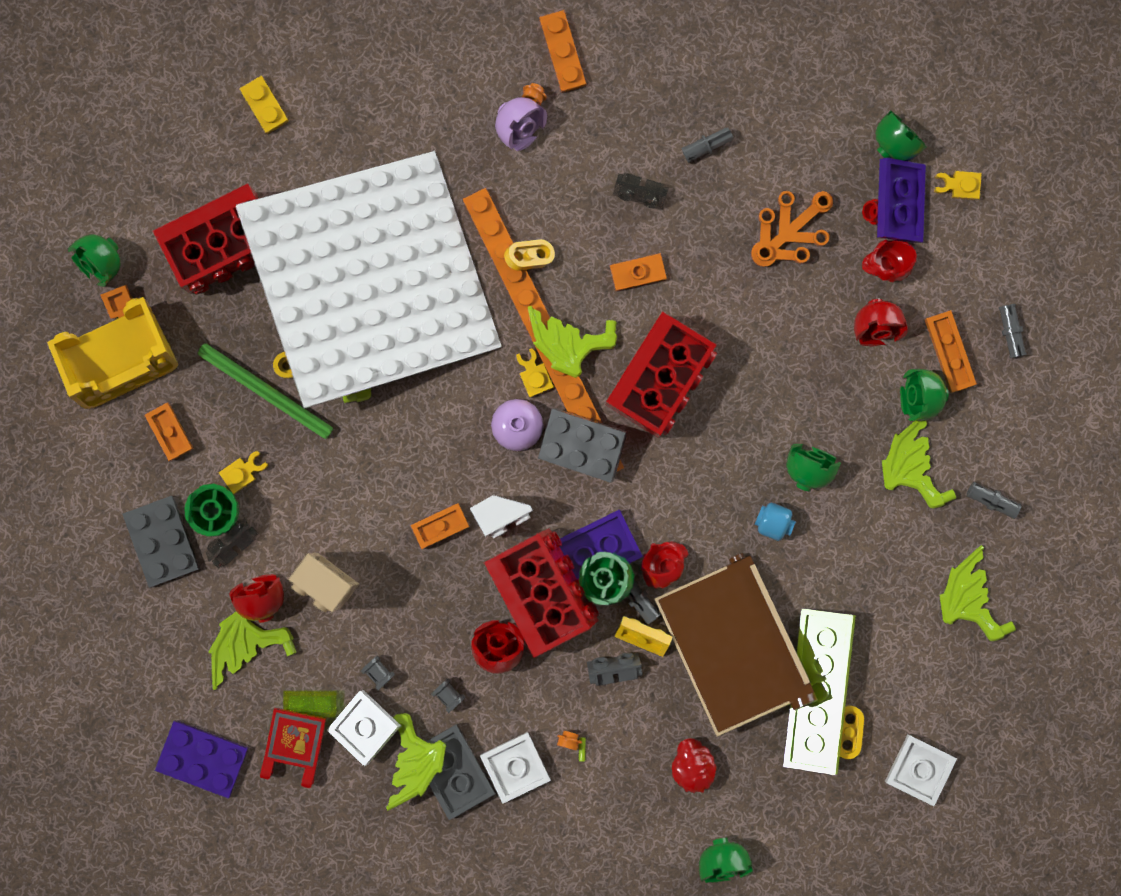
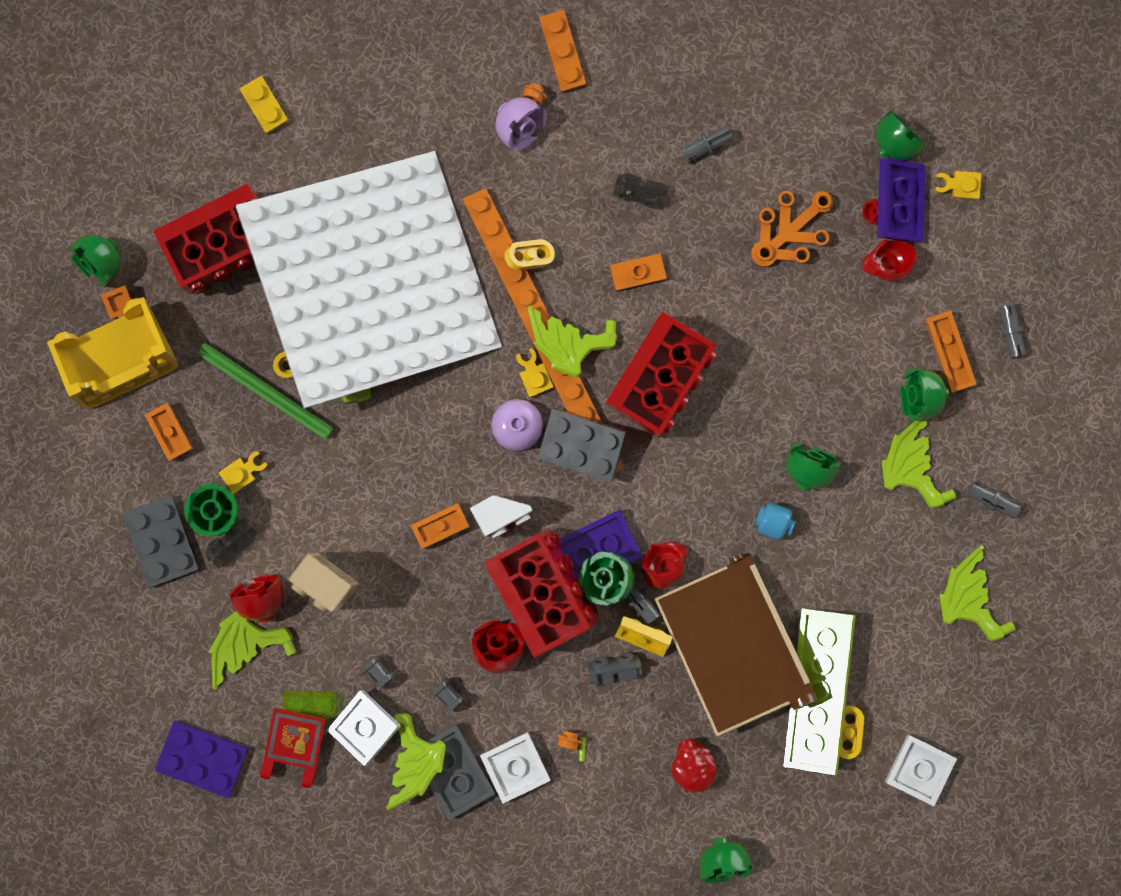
red cylinder [854,299,908,347] -> none

